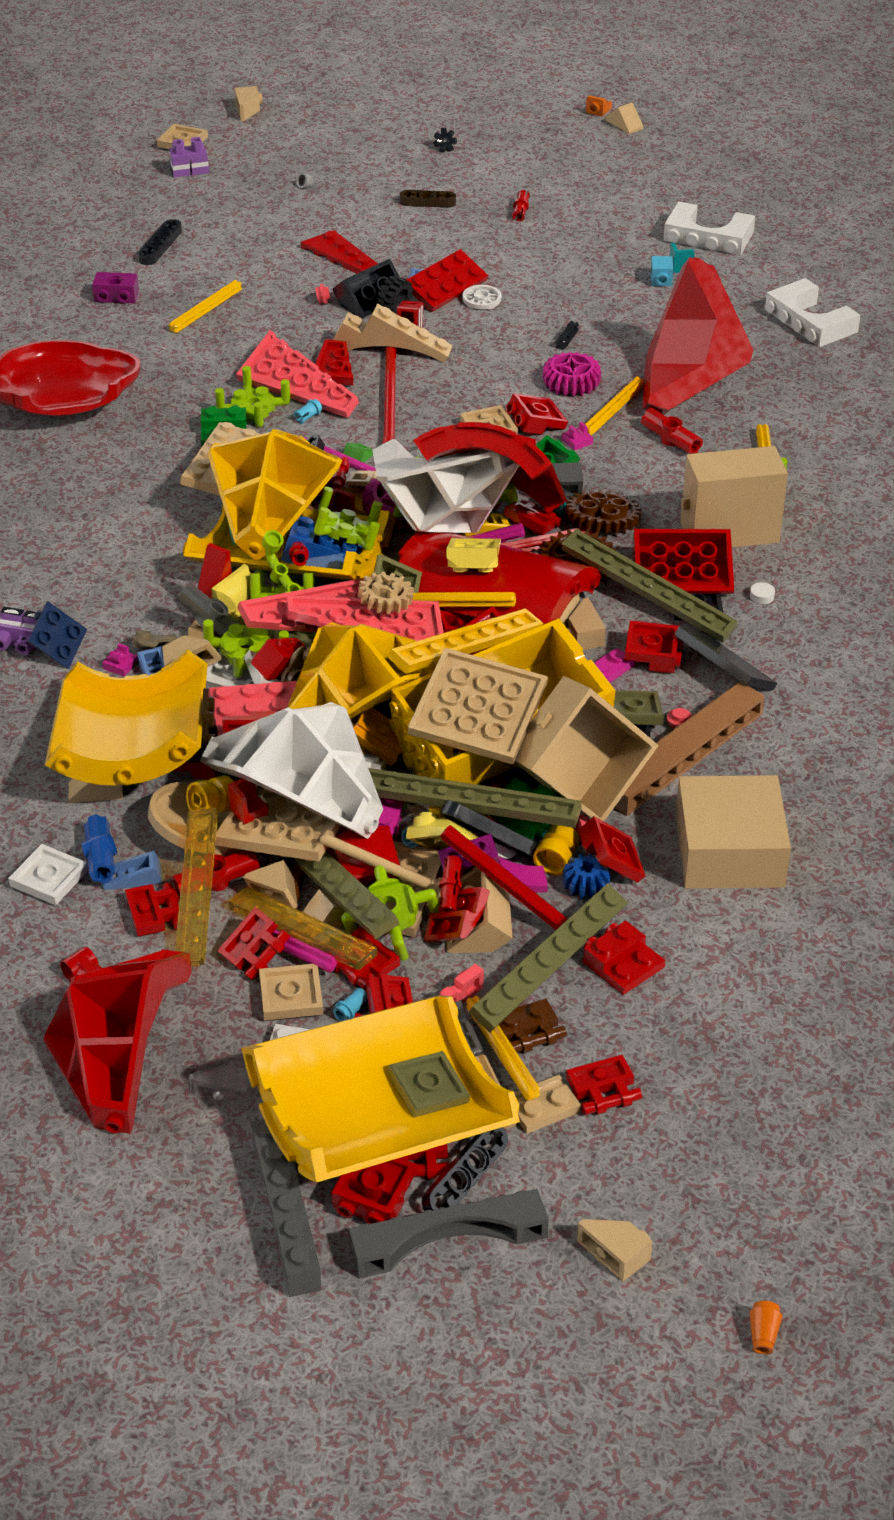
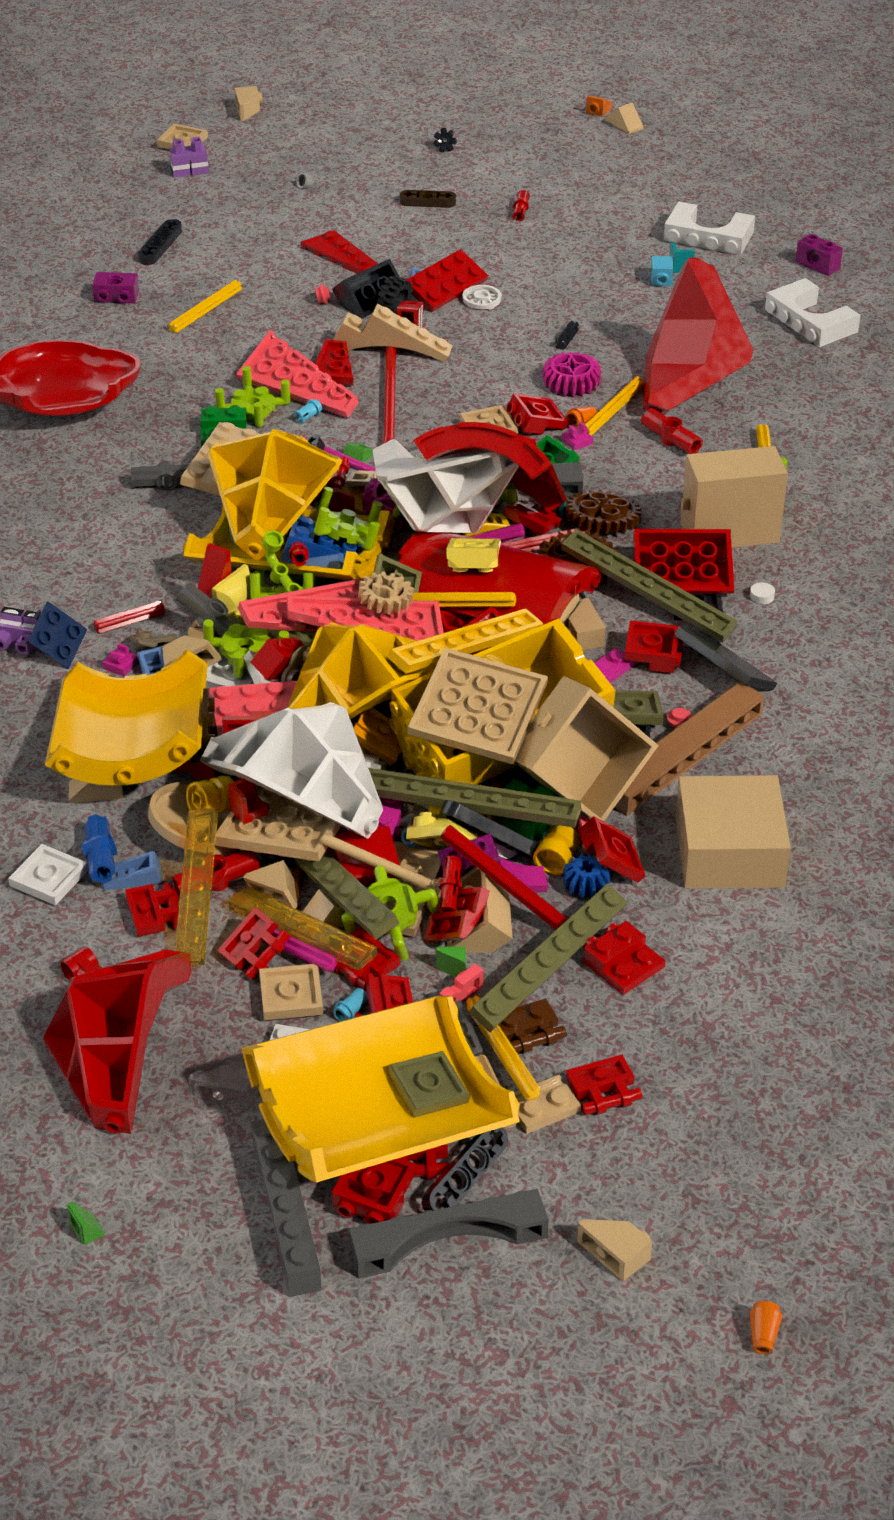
none -> bright green slope [67,1202,105,1245]
none -> axle [94,601,165,634]
none -> dark grey piece [131,461,189,490]
none -> bright green slope [436,946,466,977]
none -> orange cone [565,406,597,428]
none -> magenta brick [795,234,843,276]

